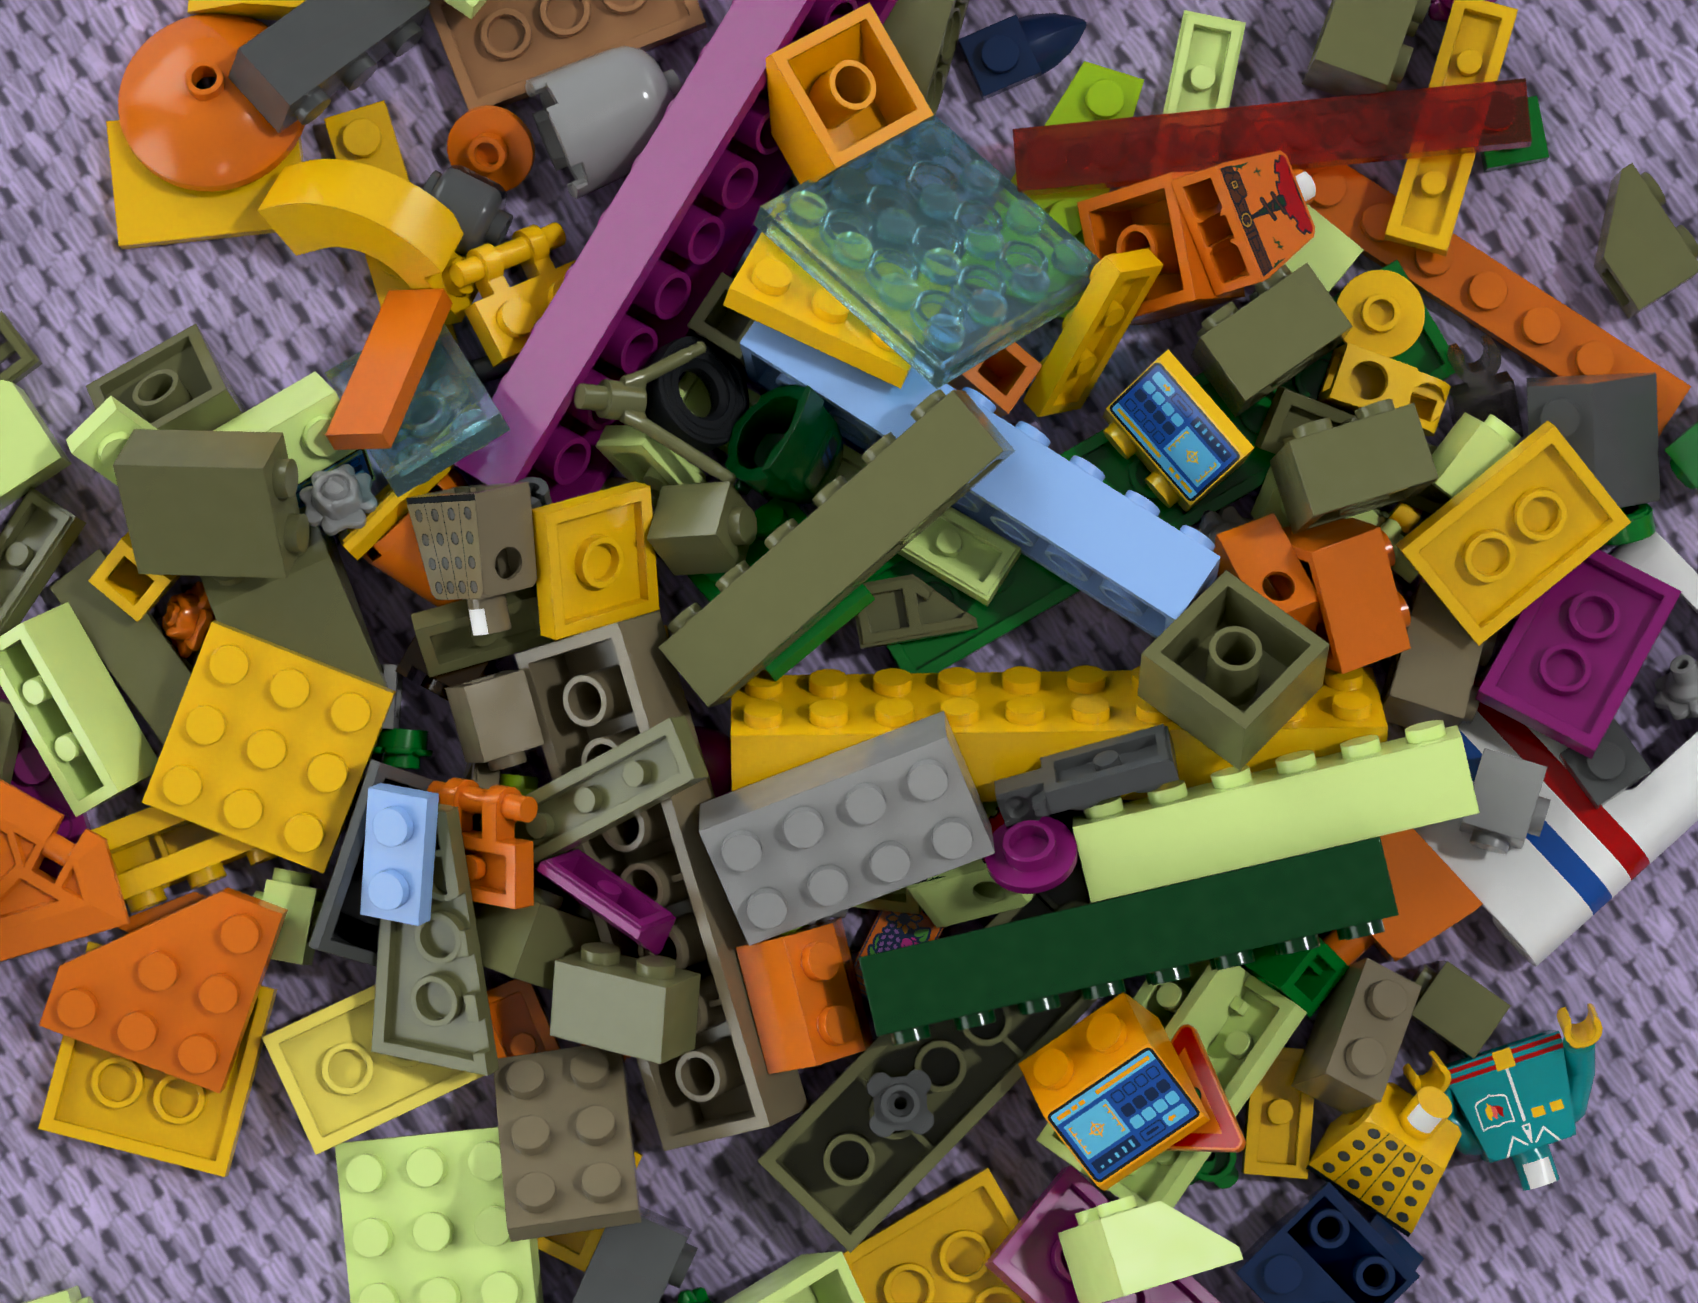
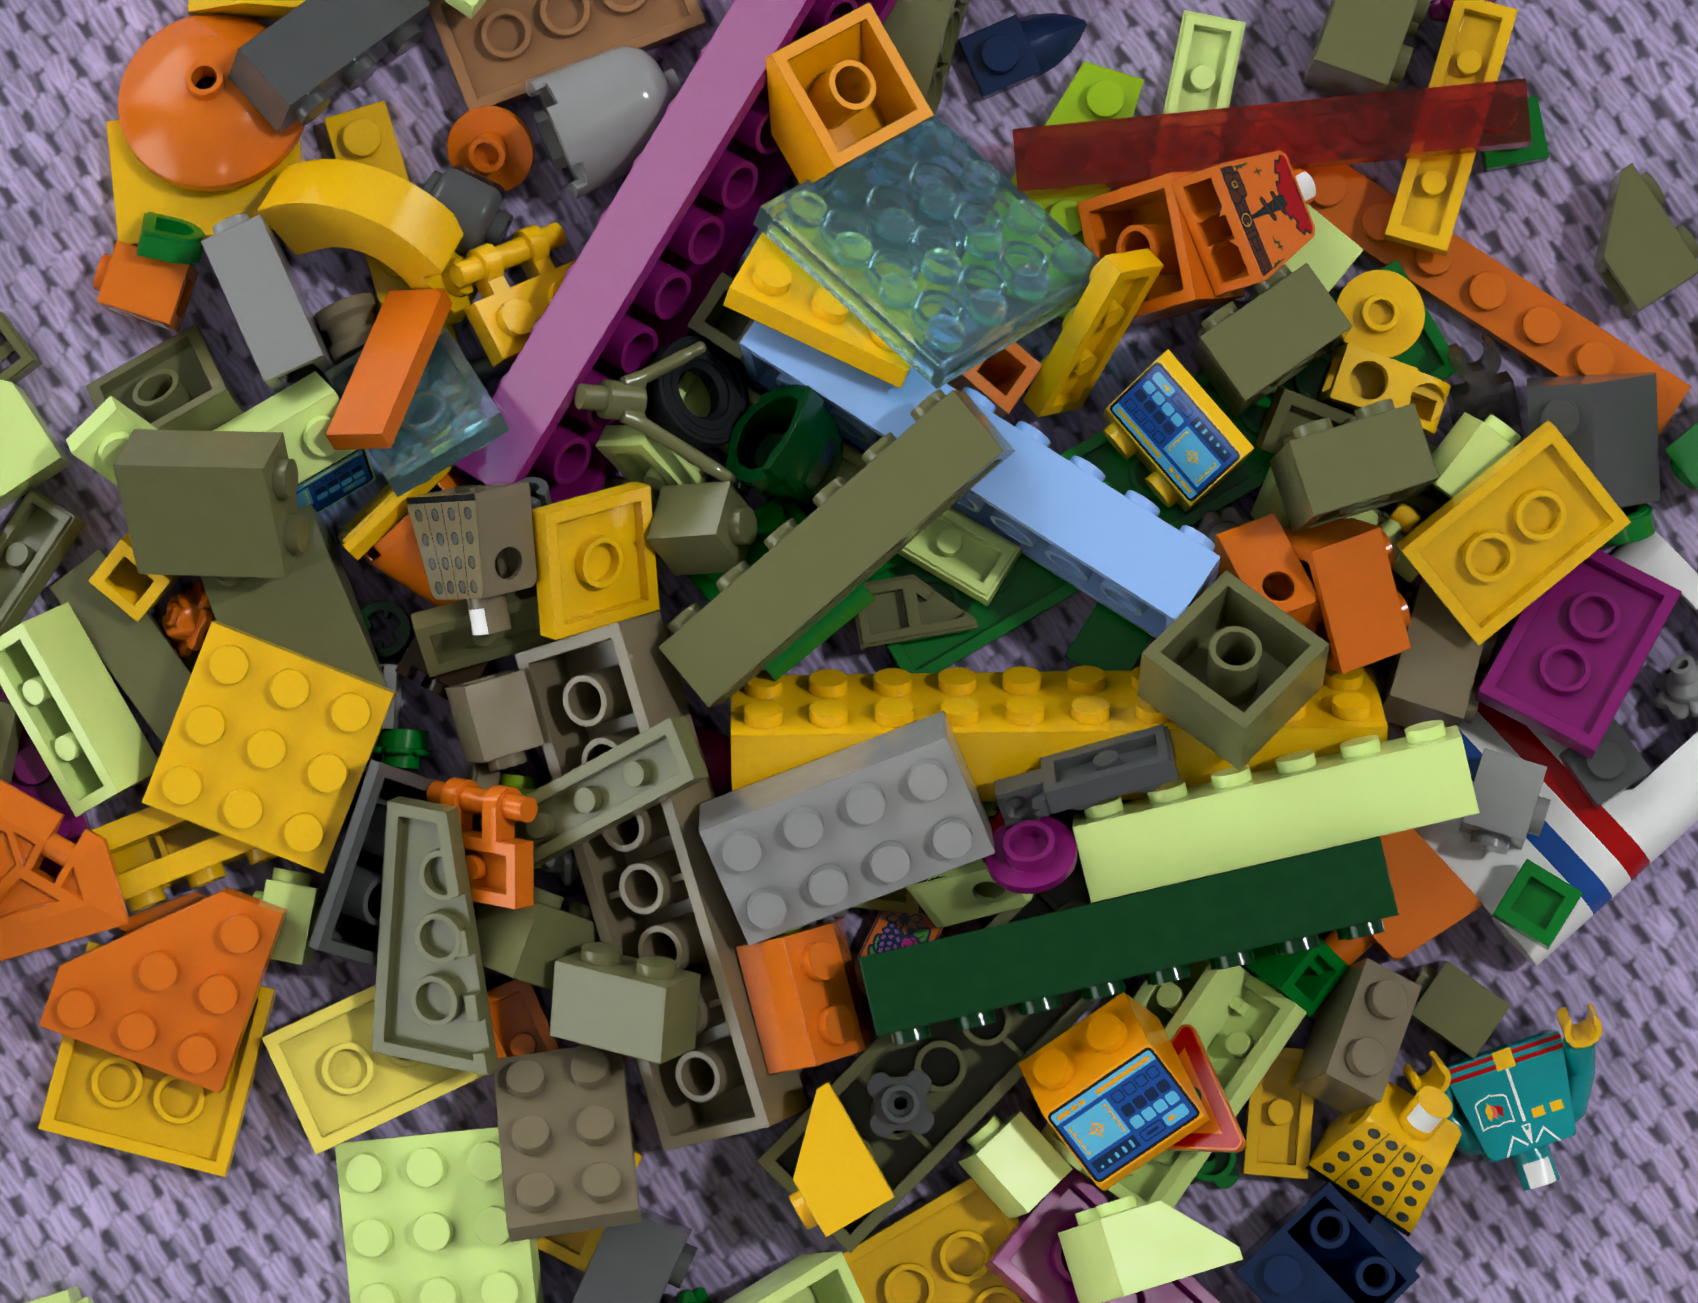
light grey plant [299,464,378,536] -> none
light blue plate [360,783,439,926] -> none
magenta slope [537,849,676,956] -> none
none -> orange brick [93,240,199,333]
none -> green tile [136,211,206,264]
none -> light grey brick [201,213,339,394]
none -> dark tan wheel [314,292,377,365]
none -> dark green bush [361,601,413,659]
none -> yellow slope [788,1080,895,1237]
none -> yellowish green brick [958,1111,1072,1219]
none -> green tile [1064,602,1152,671]
none -> green plate [1492,859,1583,950]

